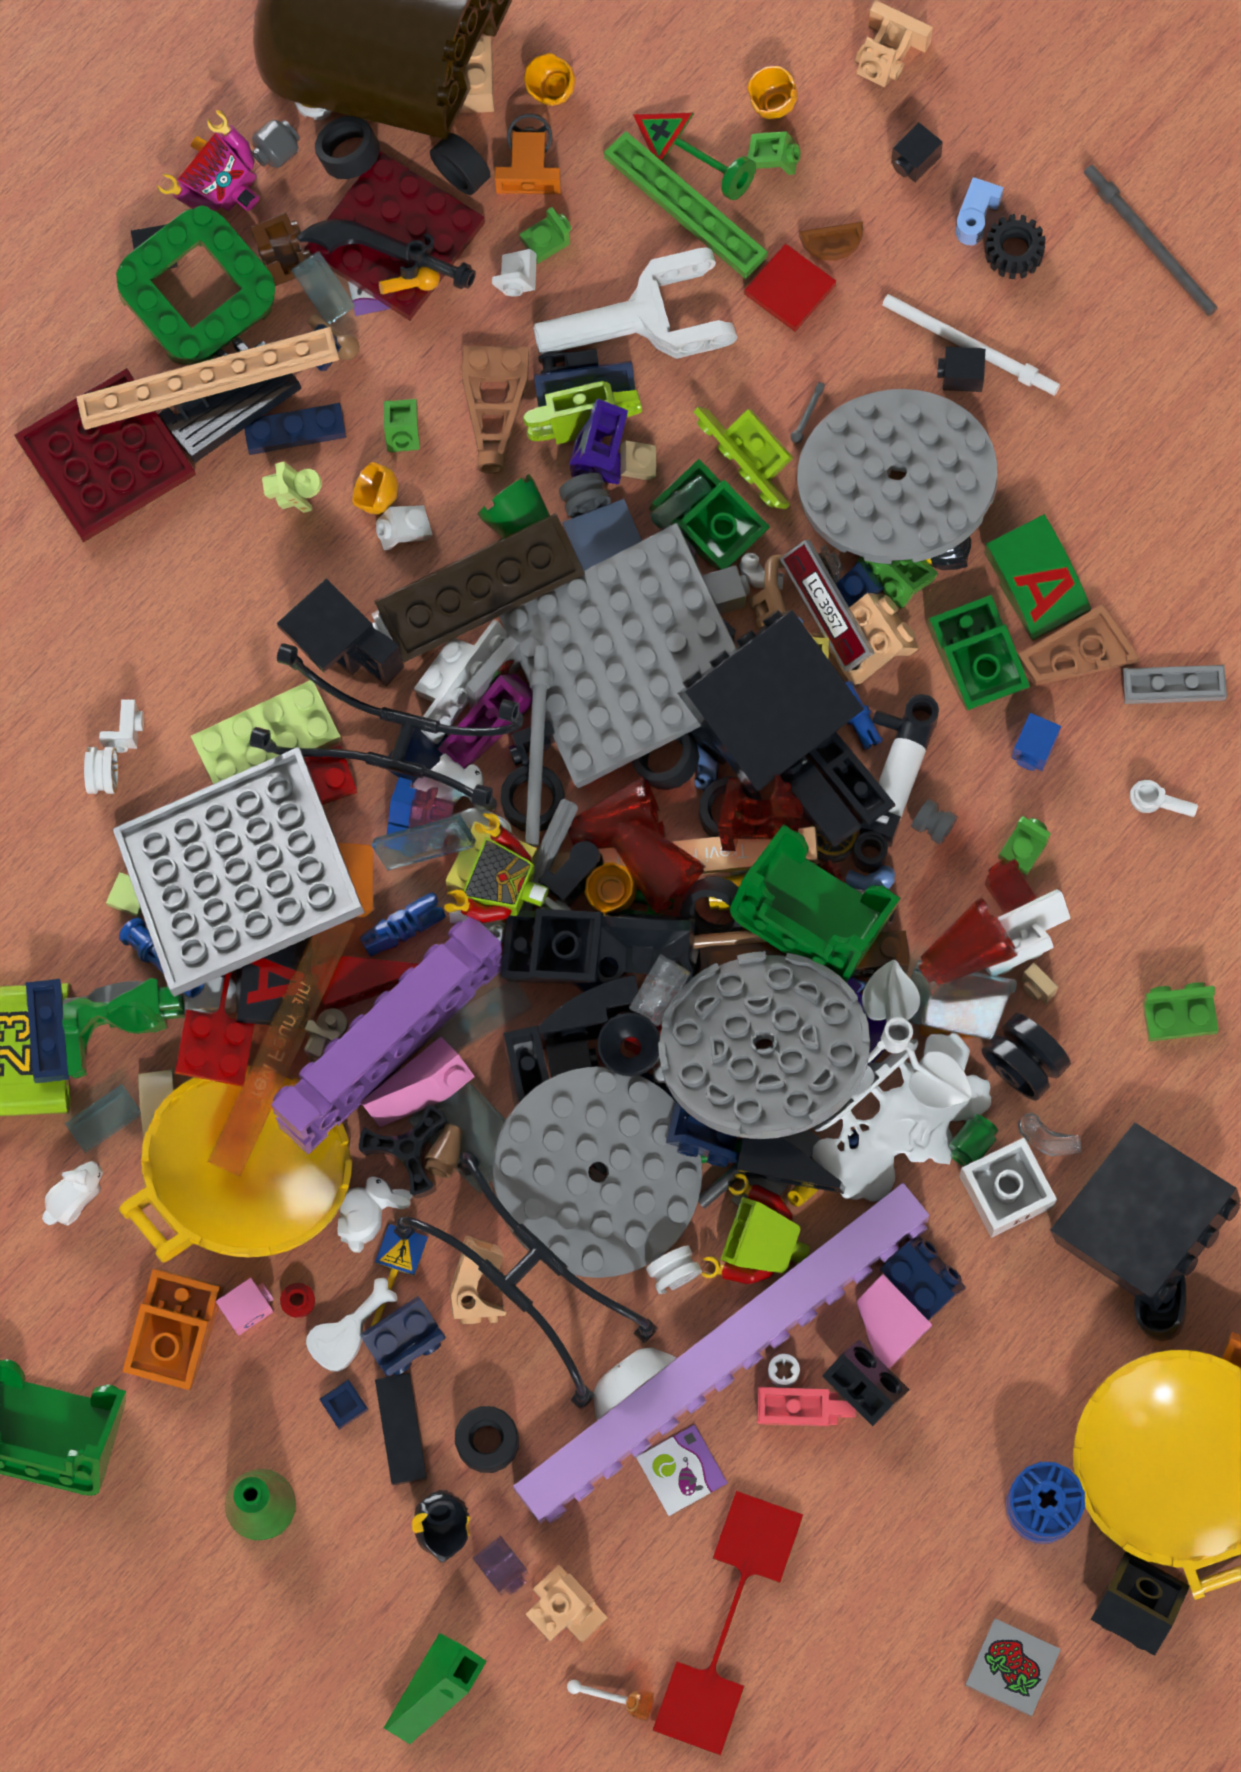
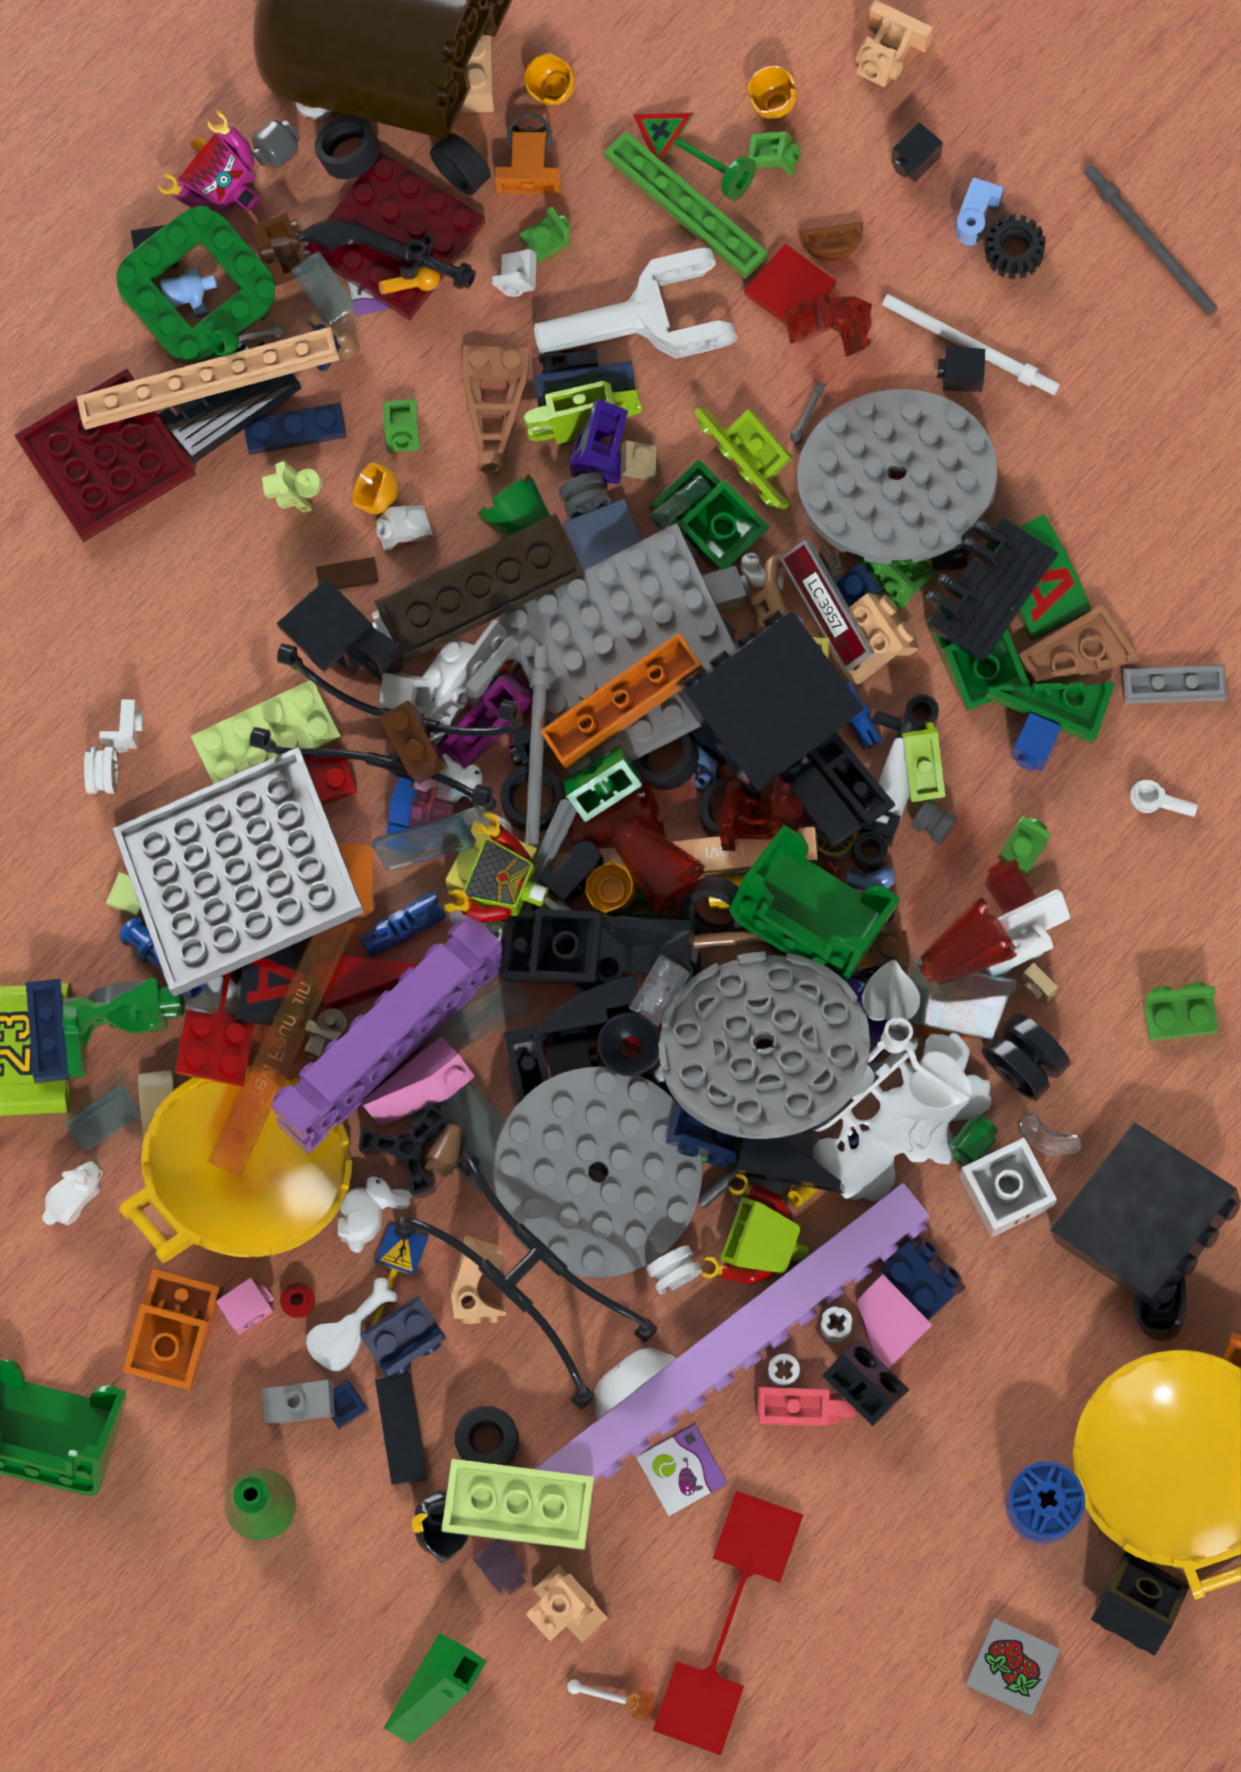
none -> light blue piece [161,269,218,317]
none -> green hinge [211,325,283,357]
none -> light grey plate [262,1380,335,1425]
none -> reddish brown sticker [316,557,378,588]
none -> white brick [379,673,435,713]
none -> reddish brown brick [379,700,448,784]
none -> yellowish green plate [442,1459,595,1550]
none -> orange piece [540,633,706,770]
none -> green brick [563,745,642,822]
none -> clear red tile [785,295,872,357]
none -> white bush [820,1307,852,1343]
none -> lime panel [902,722,945,802]
none -> black hinge [925,517,1058,663]
none -> green wing [984,681,1115,743]

